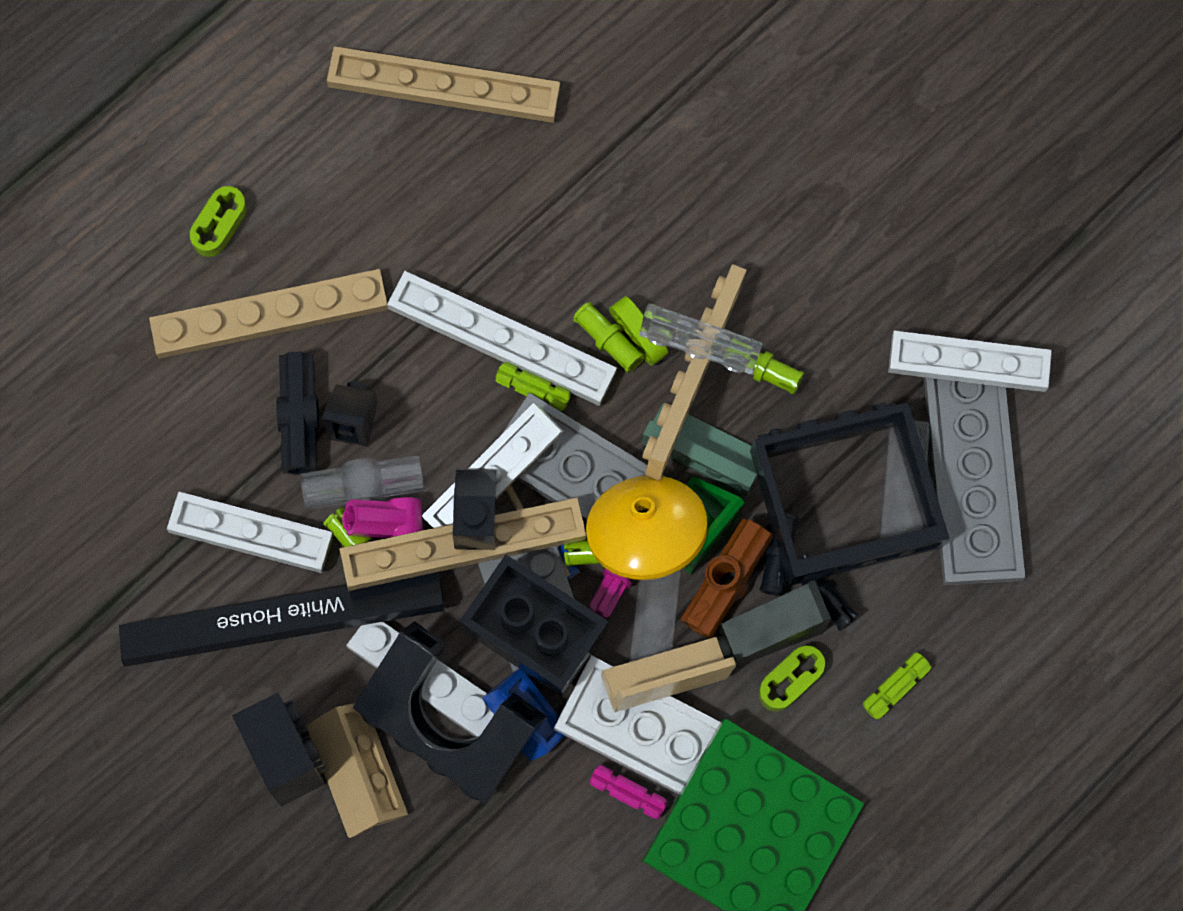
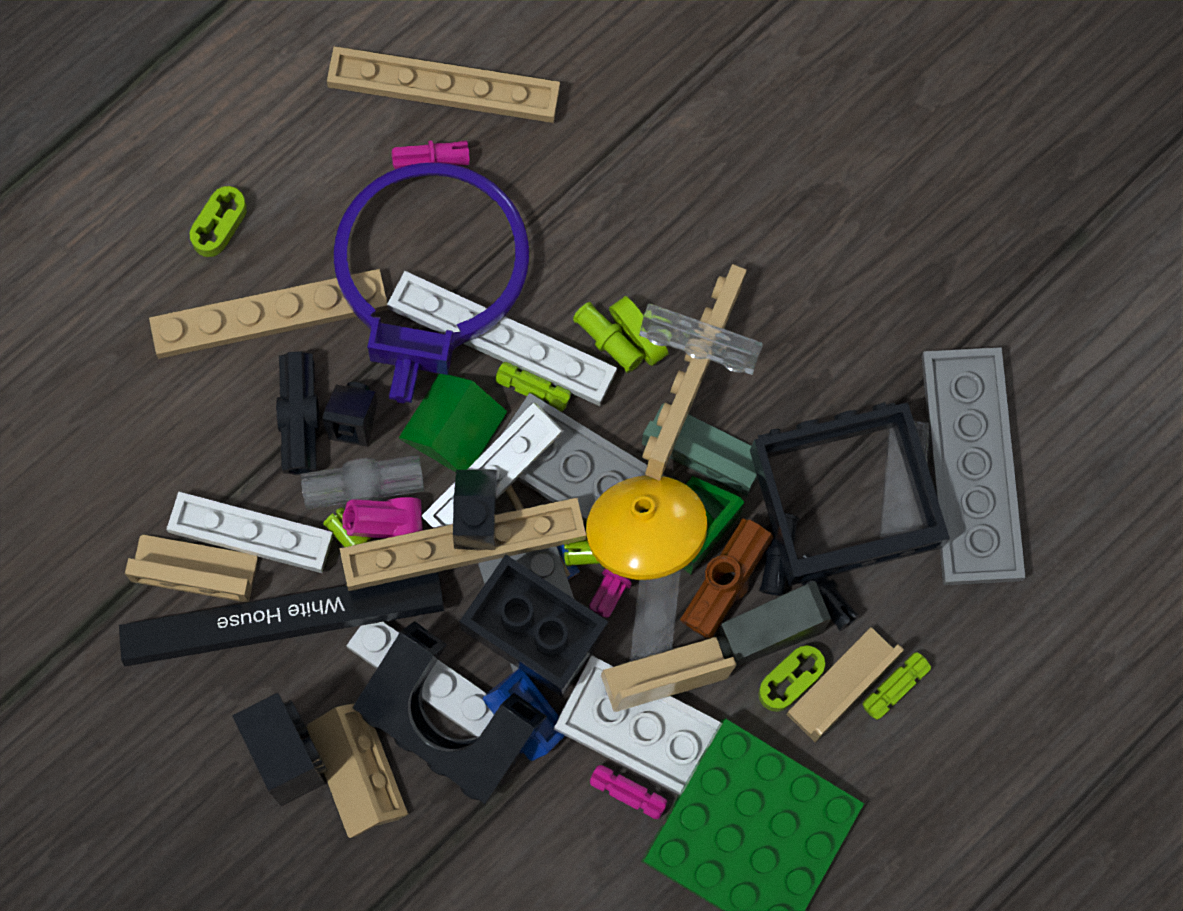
lime pin [723,339,804,395] -> none
white plate [888,331,1051,392] -> none
none -> tan panel [125,535,258,603]
none -> dark purple brick [334,162,529,404]
none -> dark pink axle [391,140,469,169]
none -> green slope [399,374,508,472]
none -> tan panel [786,627,904,743]

